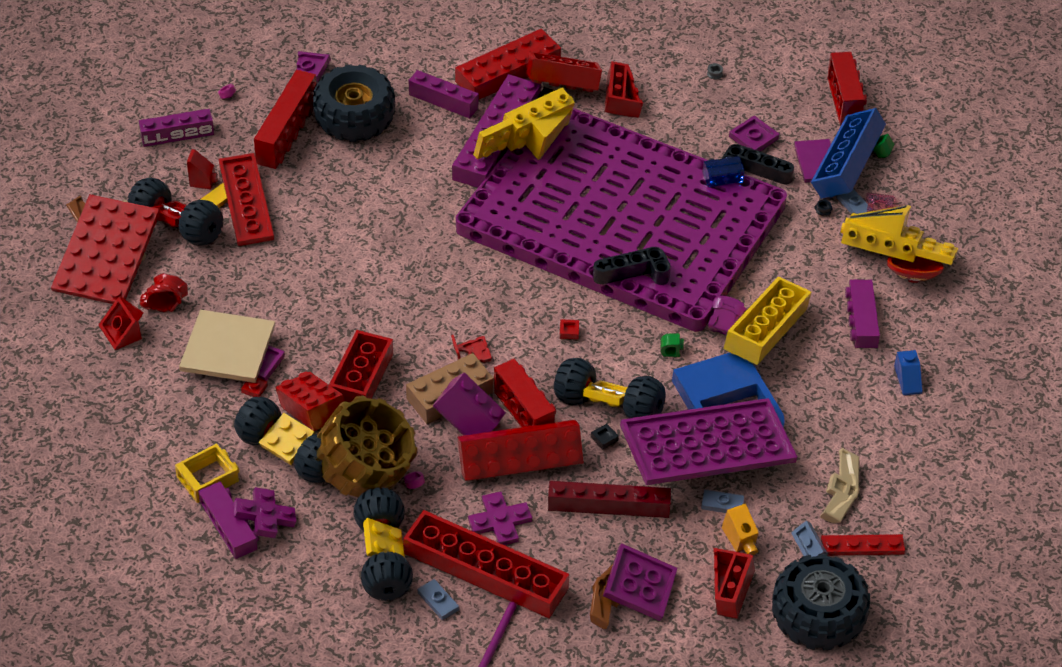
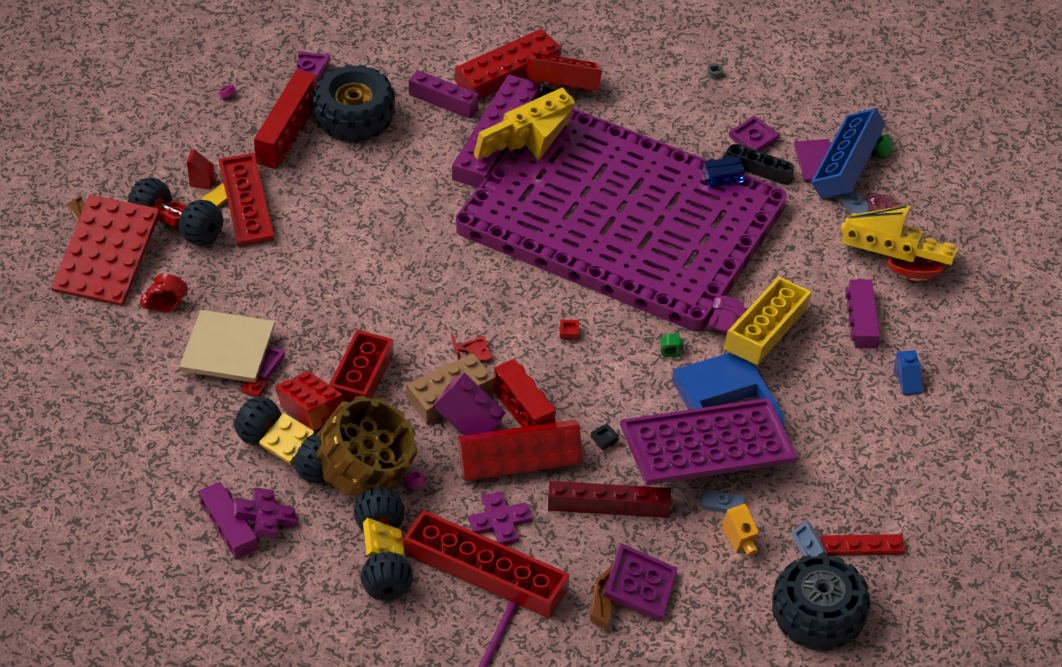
red slope [98,296,144,350] -> none
magenta brick [139,108,214,147] -> none
yellow window [175,443,240,503] -> none
sand blue plate [417,579,459,620] -> none
black plate [554,358,666,418] -> none
black beam [593,247,671,285] -> none
red wedge [604,61,643,118] -> none
red wedge [713,548,755,619] -> none
black plate [815,199,833,216] -> none
tan plate [820,448,860,523] -> none
red brick [827,52,867,126] -> none

